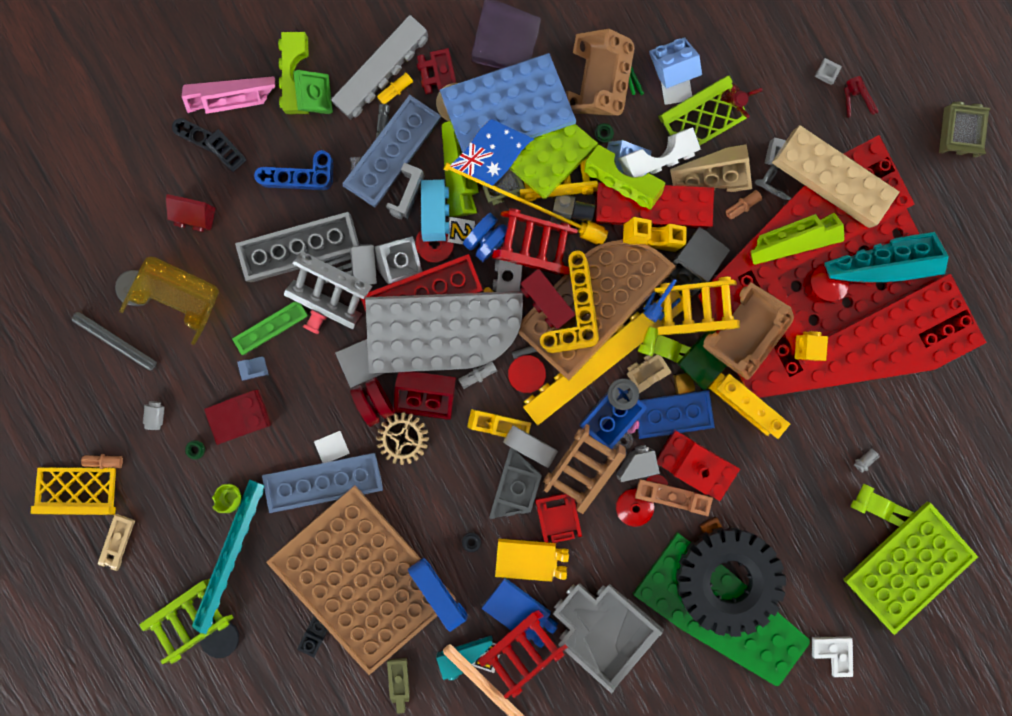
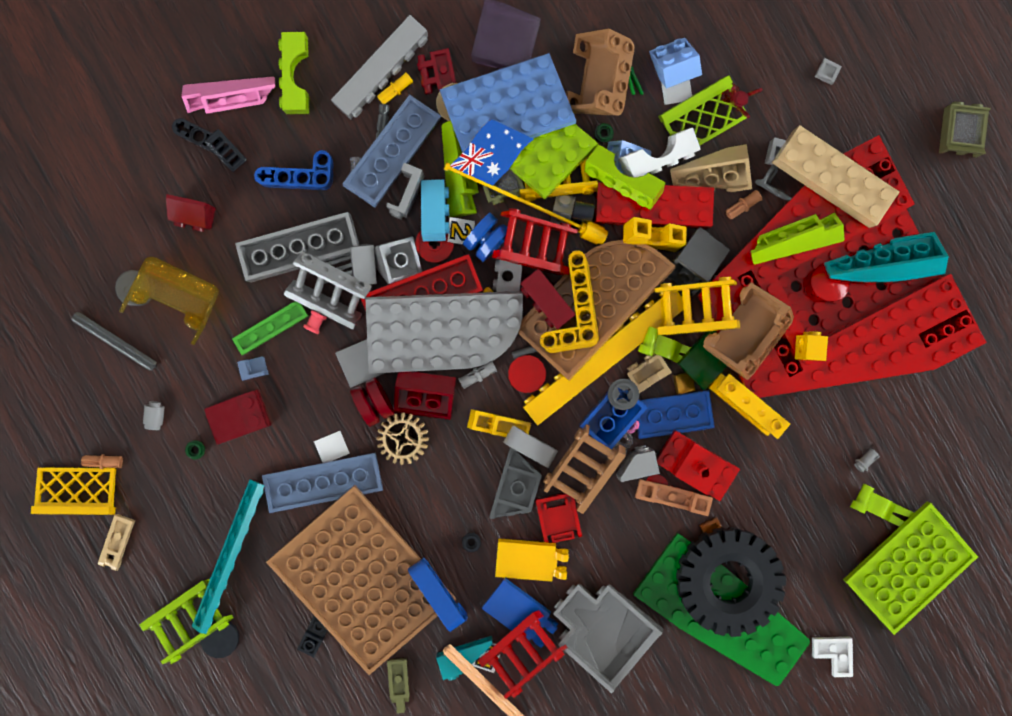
lime hair [212,484,241,513] -> none
bright green tile [293,70,333,114] -> none
red dish [616,488,654,527] -> none
blue plant [643,279,681,322] -> none
dark red plant [844,76,879,117] -> none

